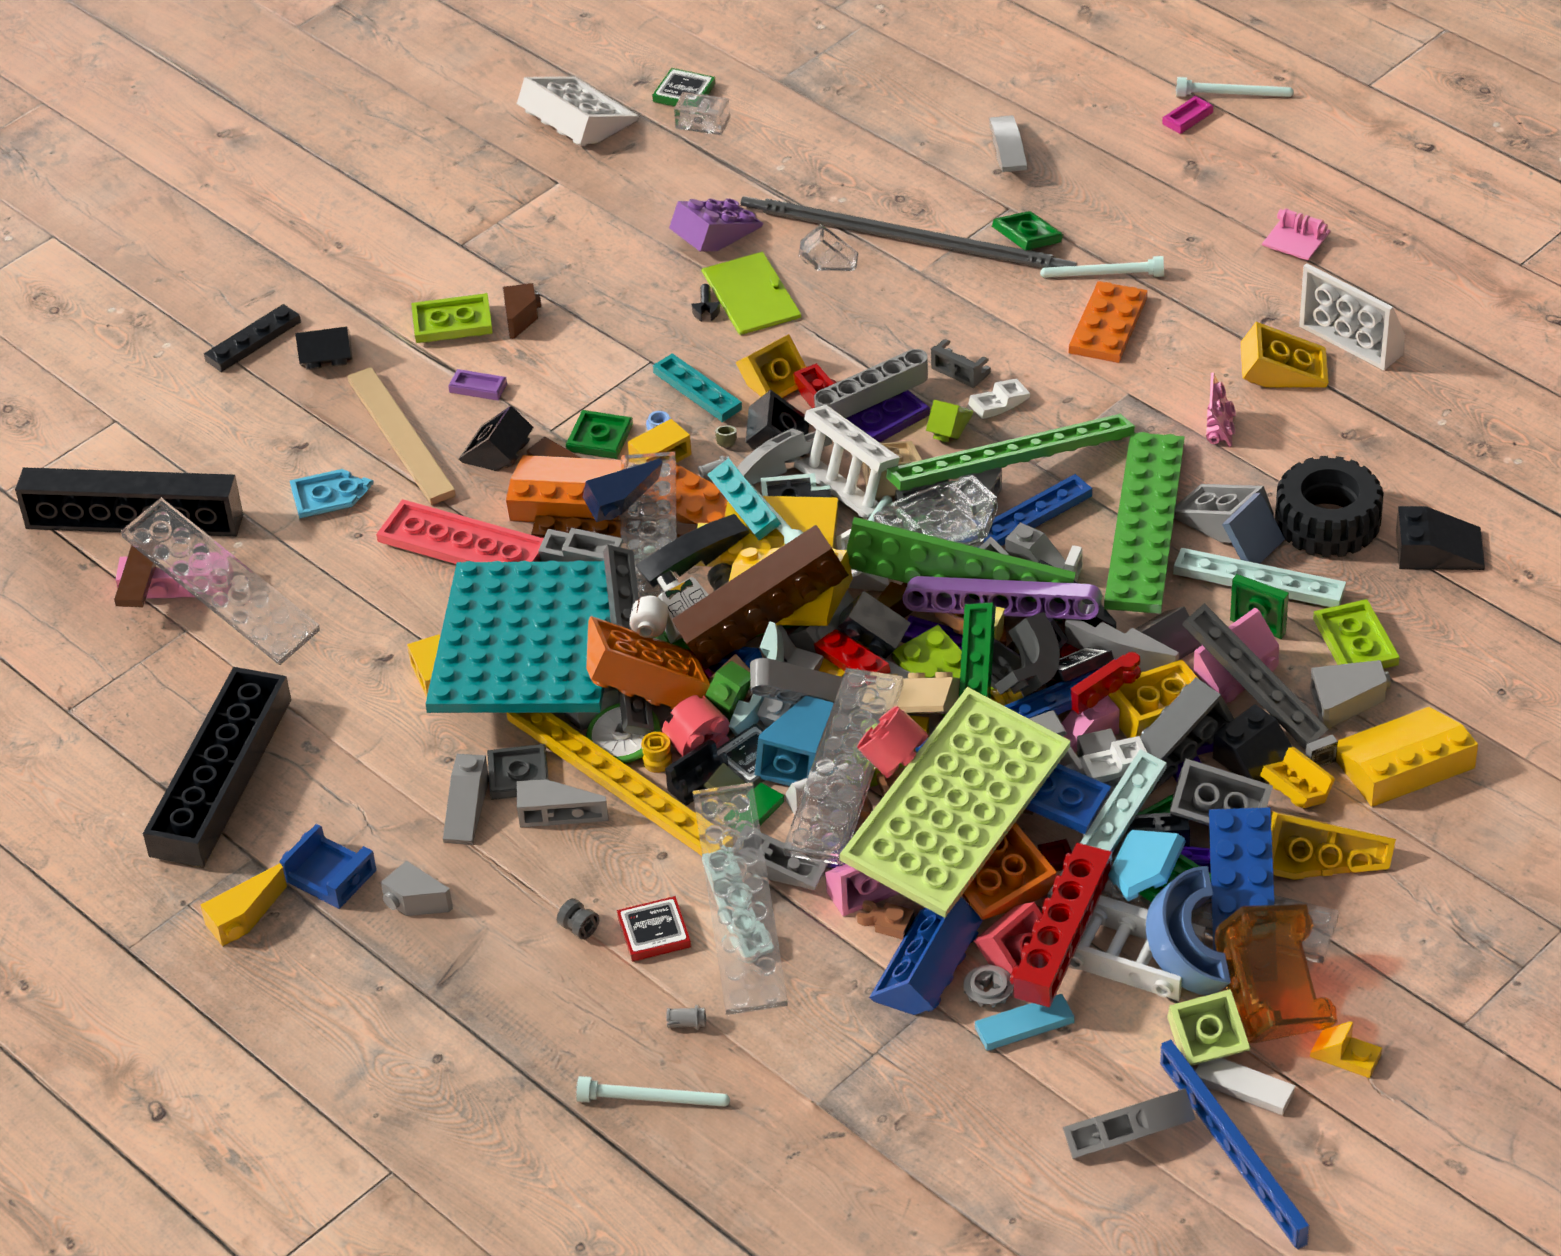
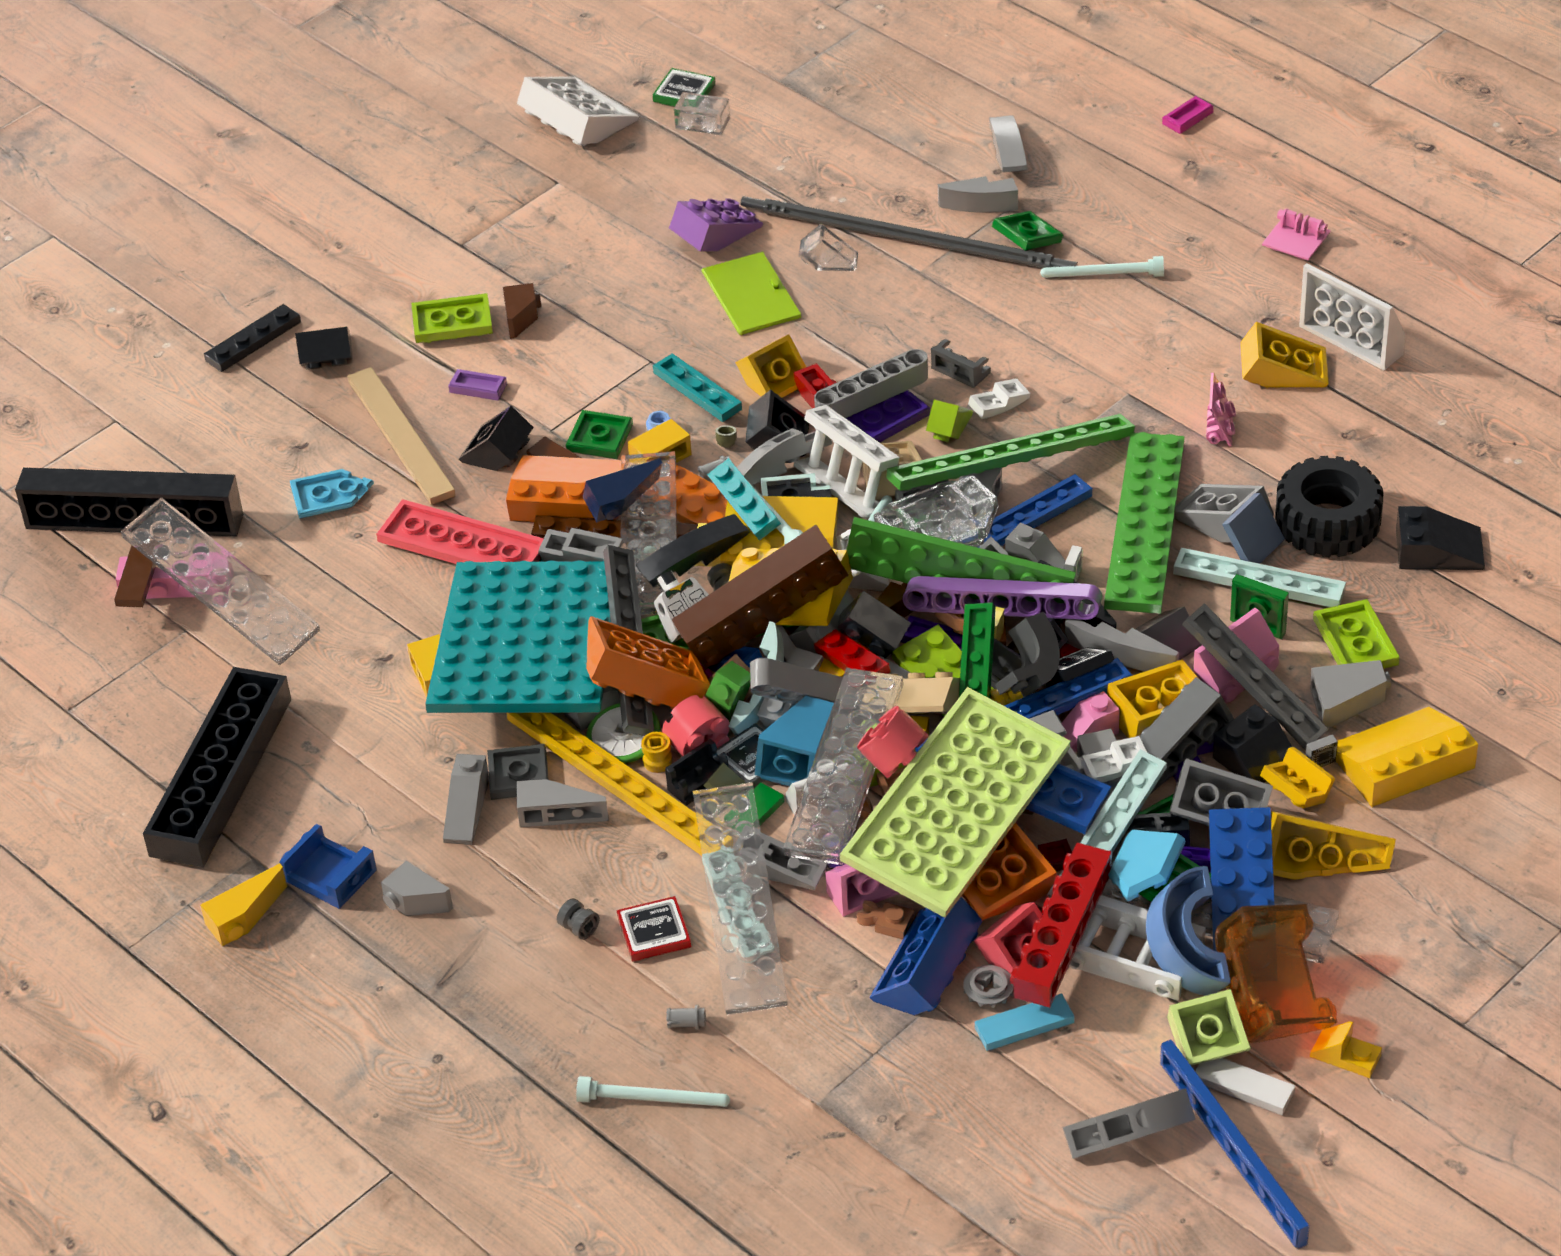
white head [630,596,669,638] -> none
black bar [691,284,720,322] -> none
orange plate [1069,281,1148,363] -> none
red hinge [1071,651,1141,715] -> none
light aqua piece [1176,77,1294,97] -> none
none -> light grey slope [938,176,1018,213]

